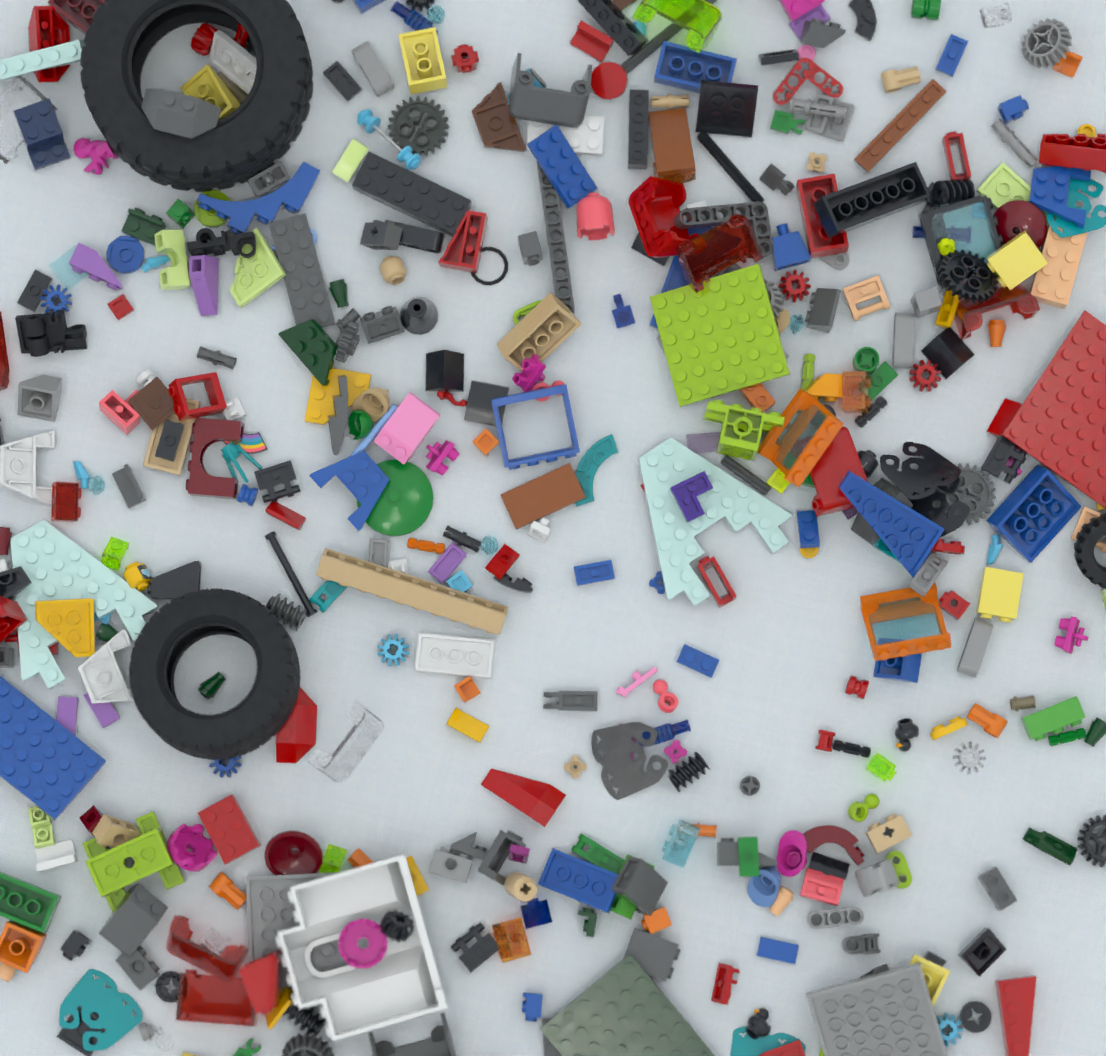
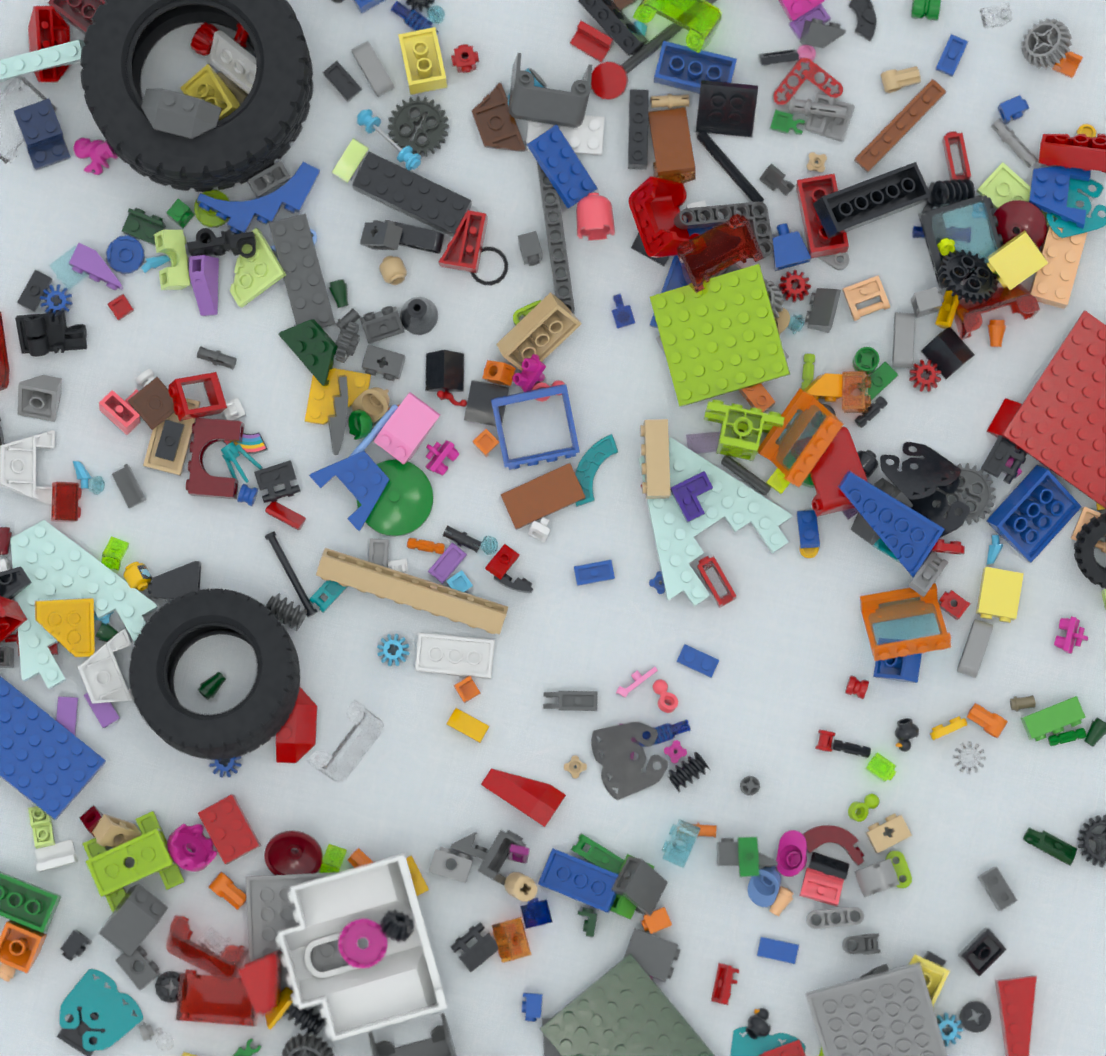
none -> dark grey brick [362,345,406,381]
none -> orange brick [482,360,516,386]
none -> tan brick [640,419,671,499]

